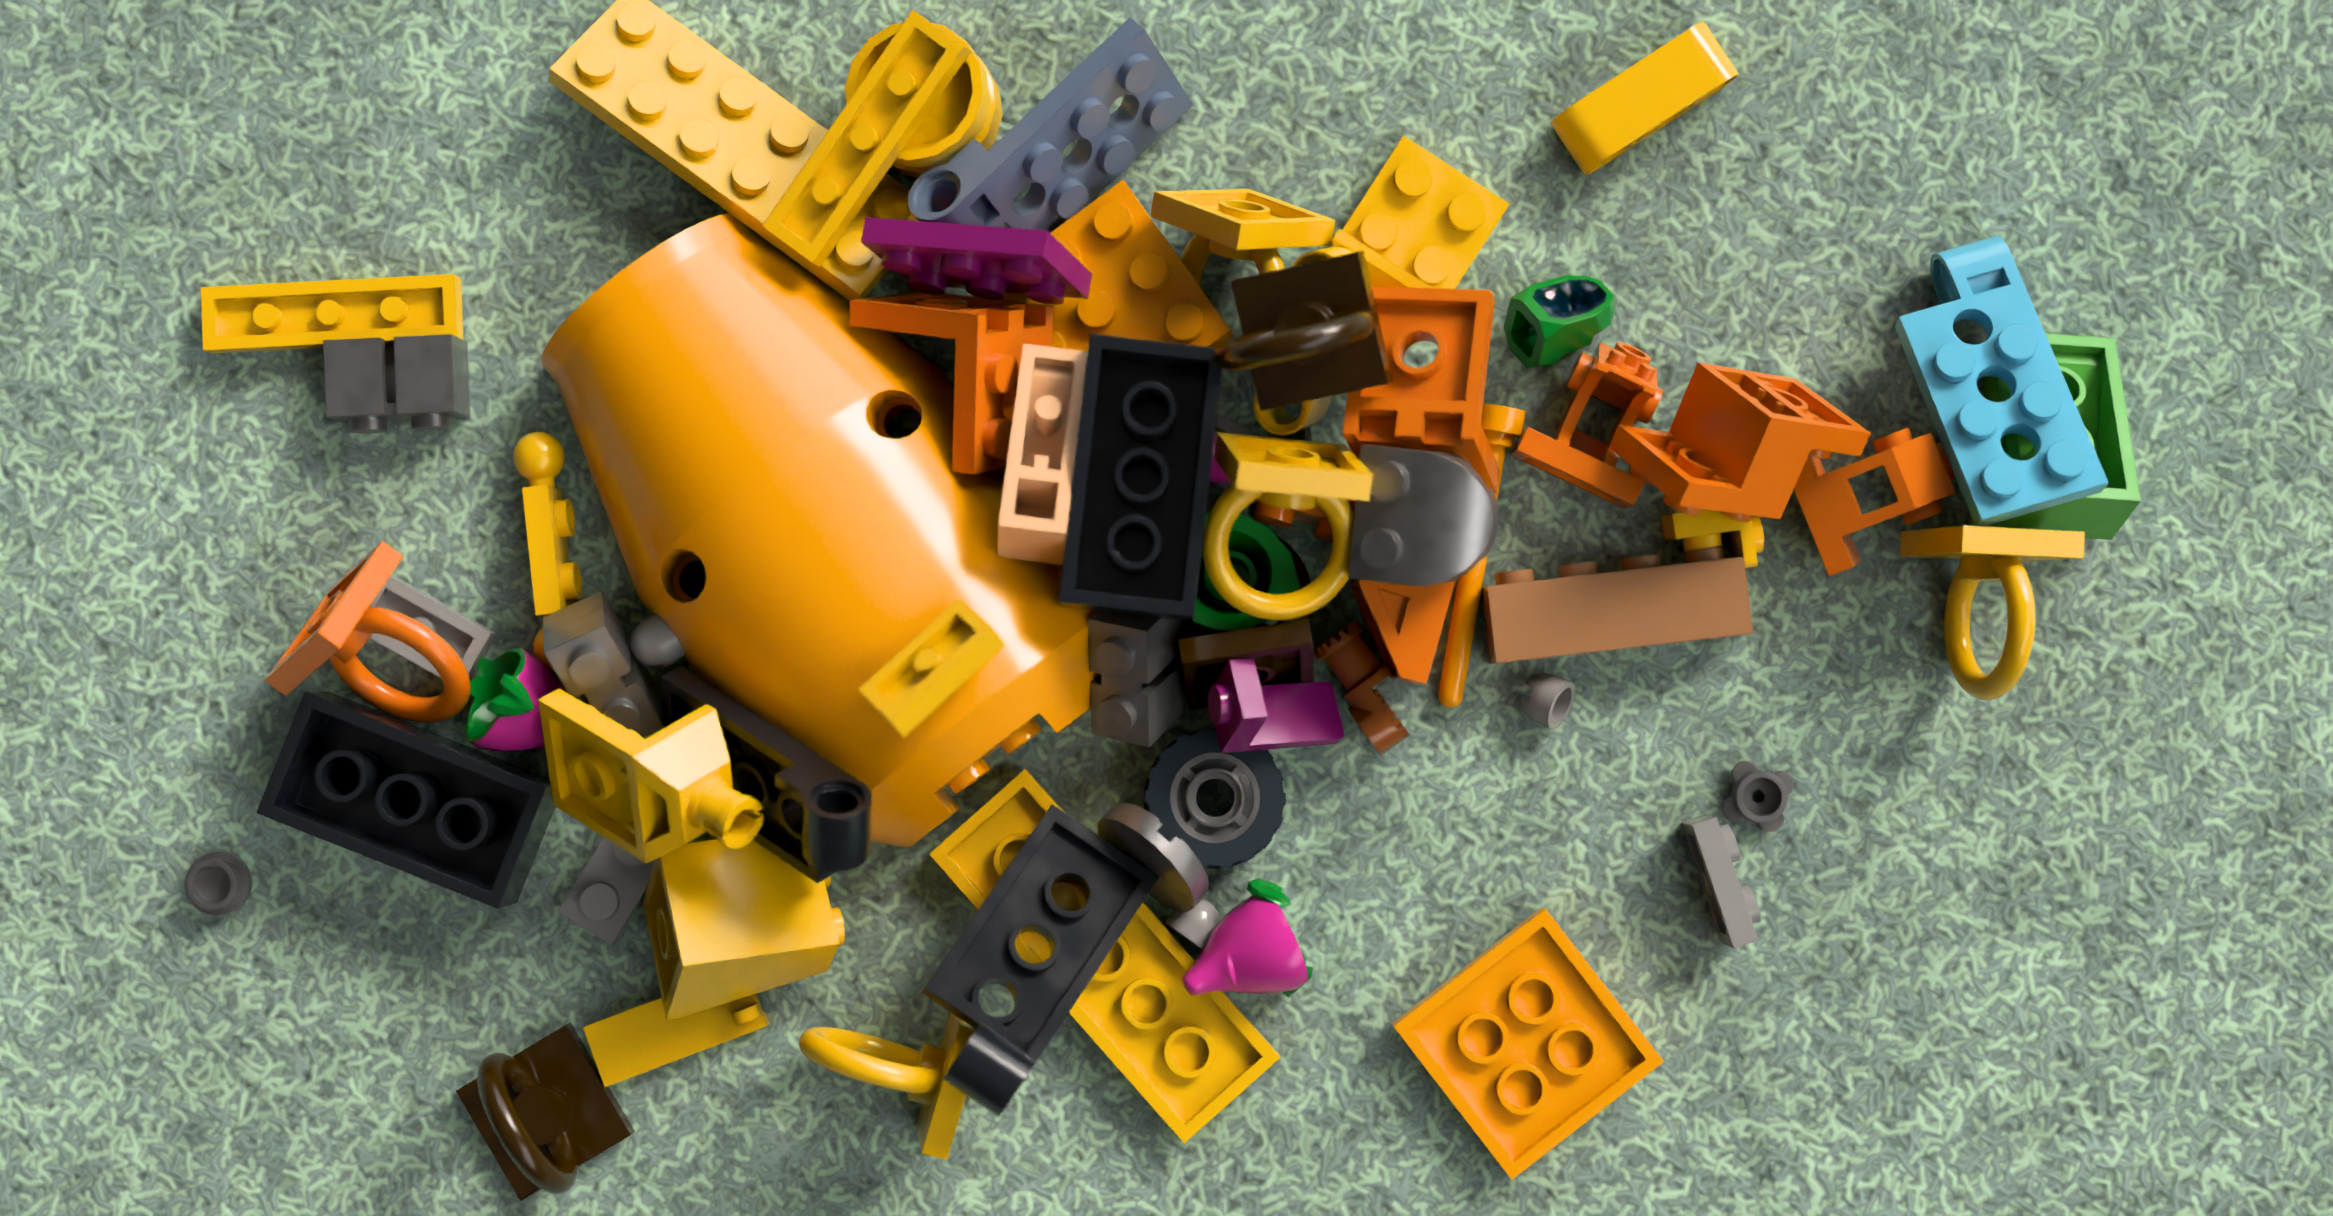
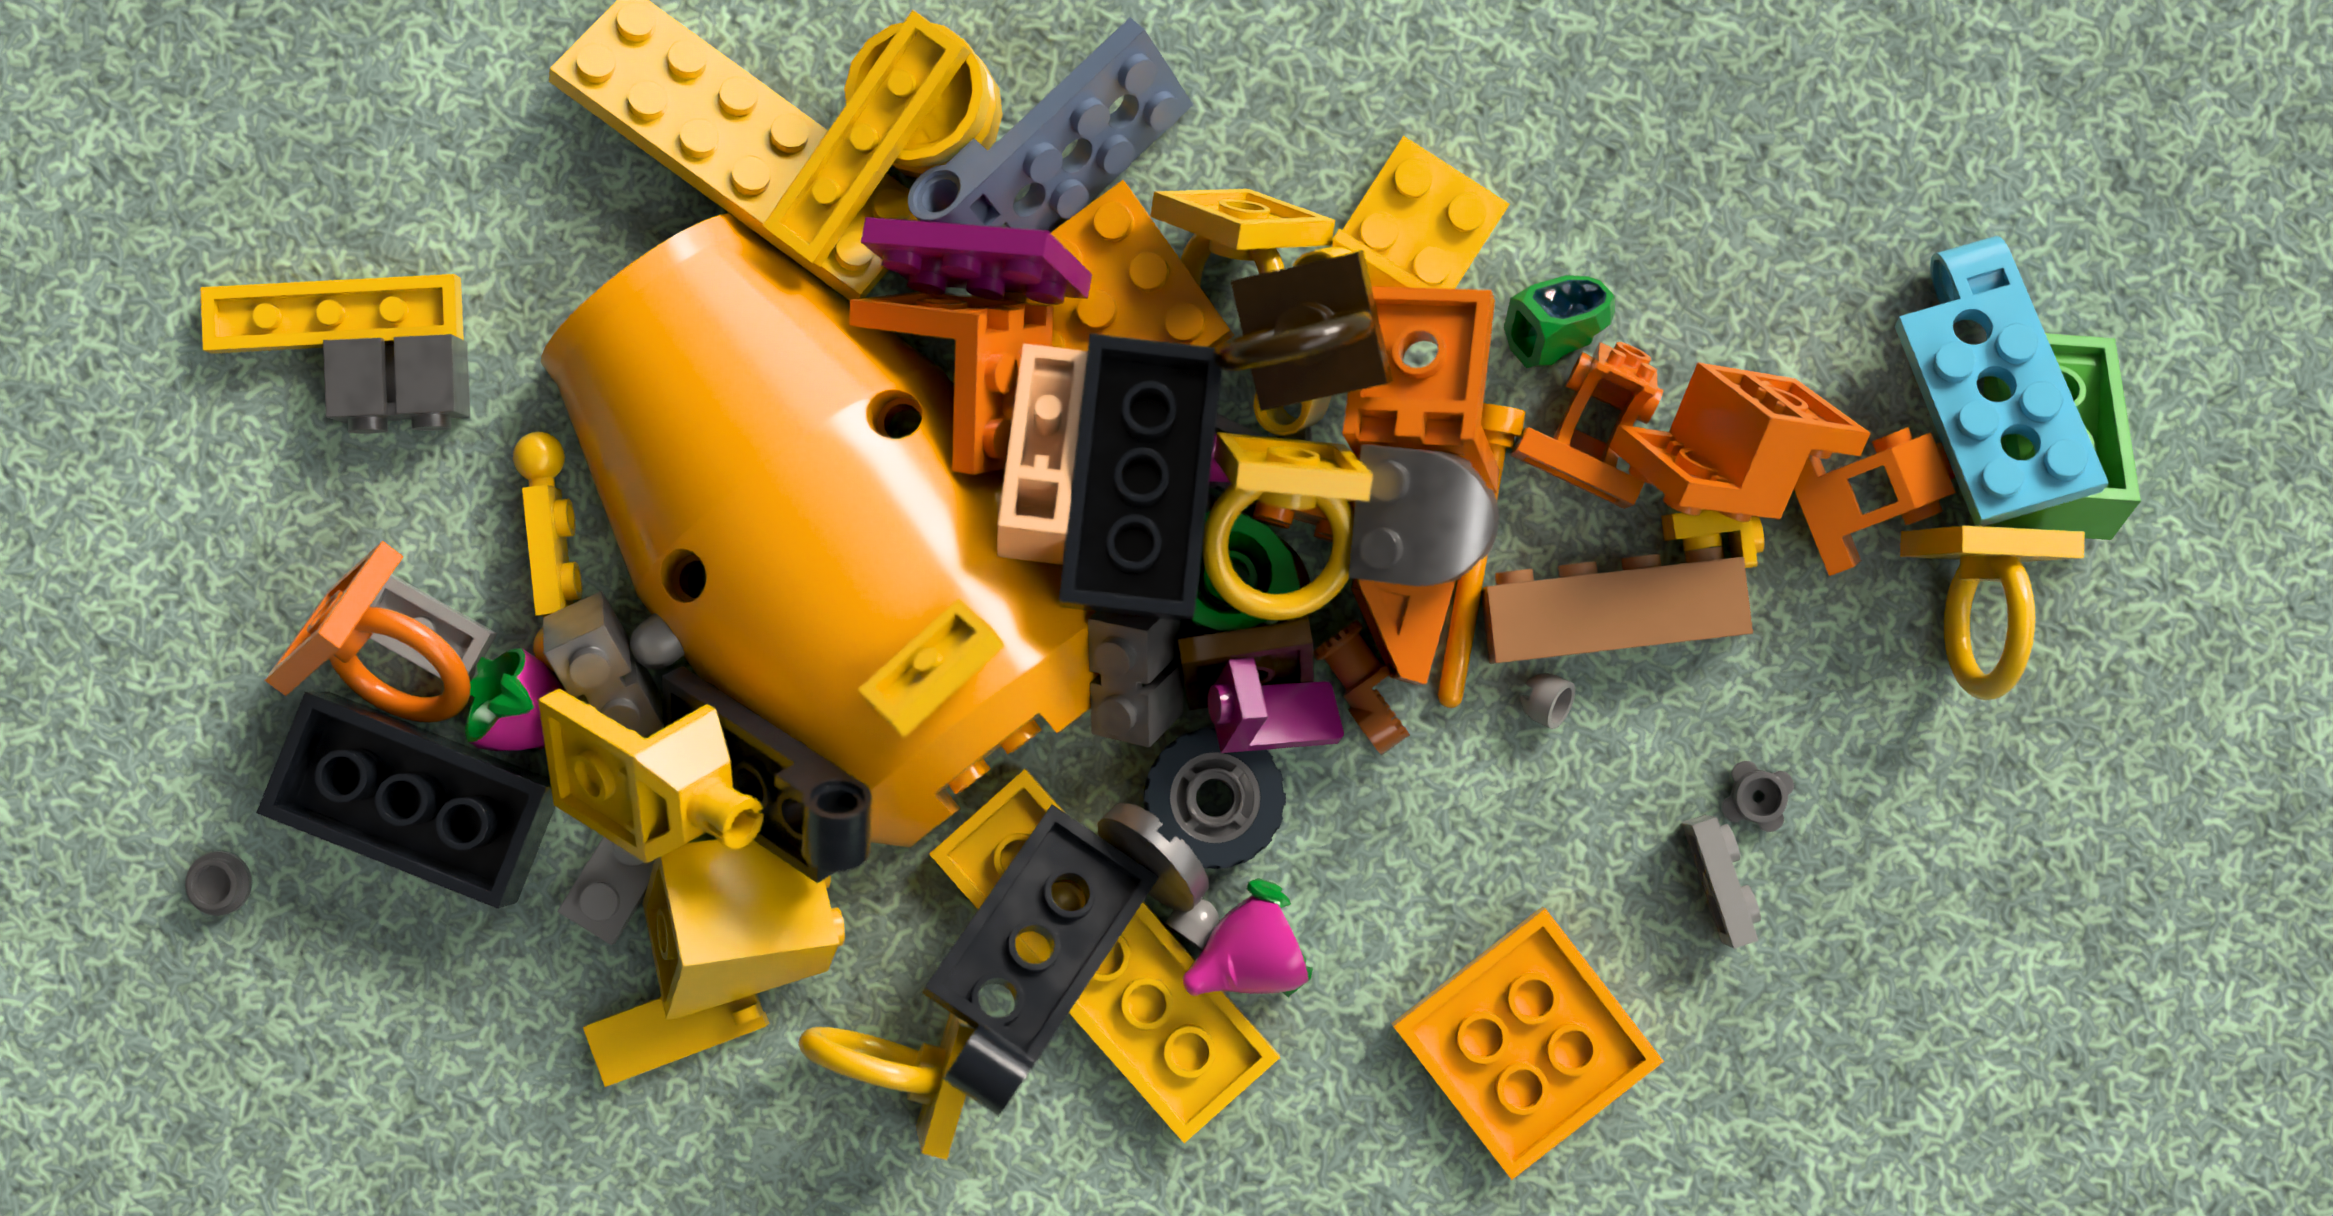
dark brown tile [456,1022,635,1201] -> none
yellow beam [1550,21,1739,176] -> none

